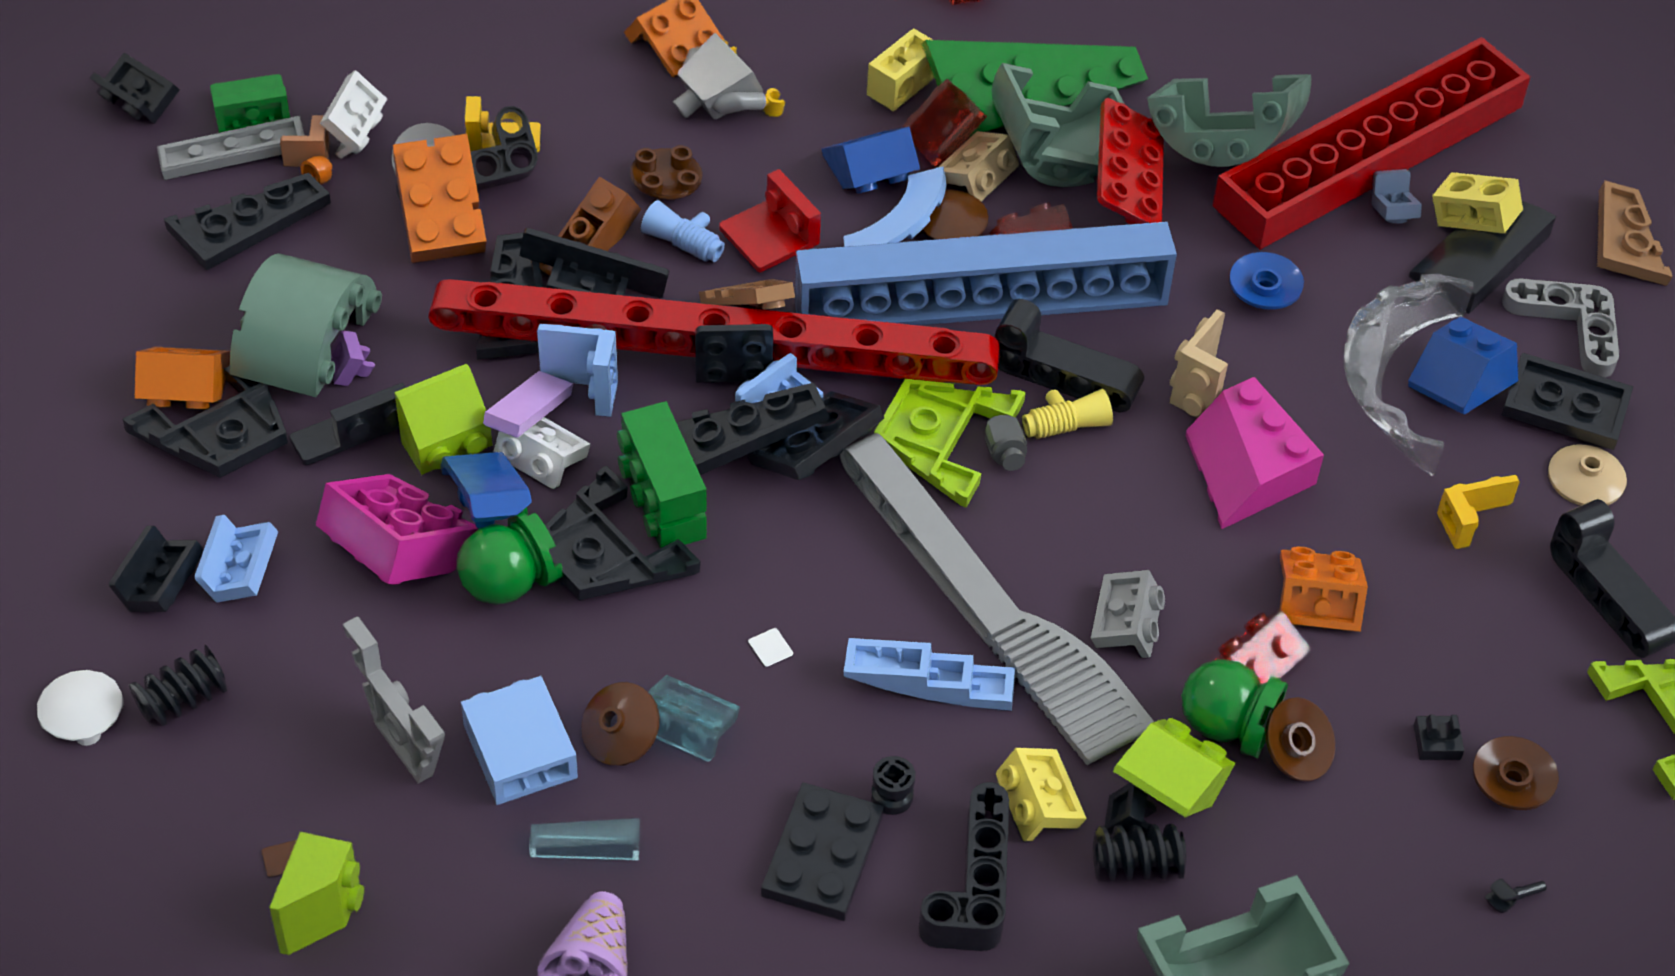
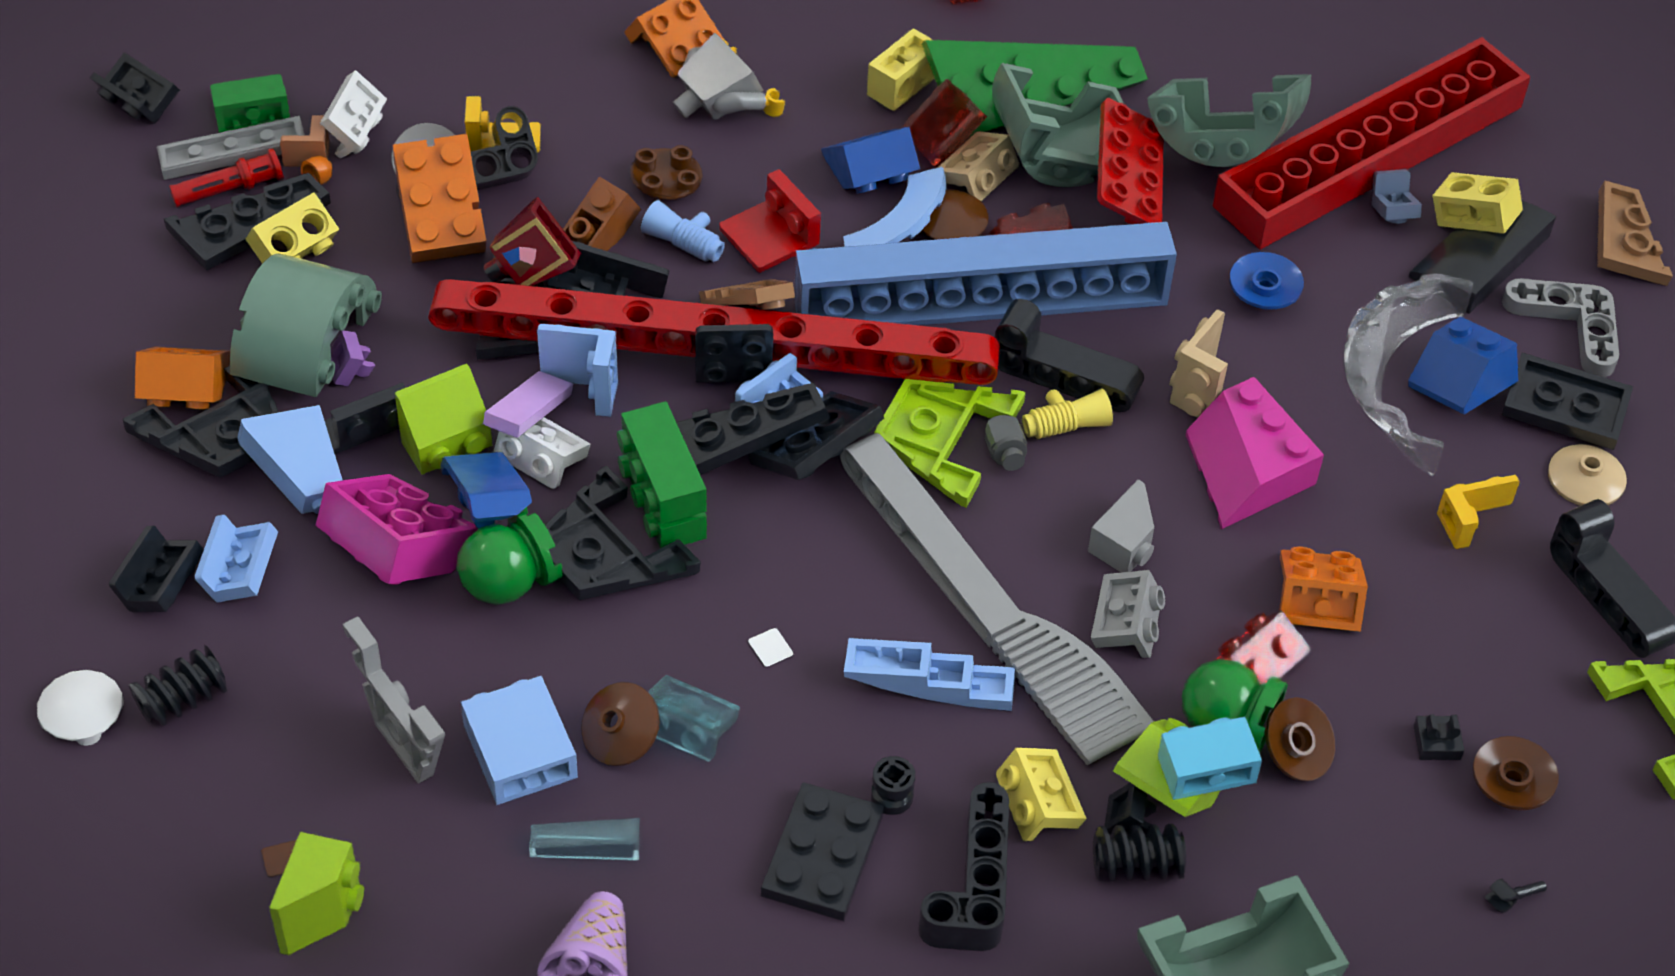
none -> red pin [169,148,284,208]
none -> light blue slope [238,405,342,514]
none -> light yellow brick [246,193,339,263]
none -> dark red torso [484,197,581,286]
none -> light grey slope [1088,480,1154,573]
none -> medium azure brick [1158,717,1262,800]

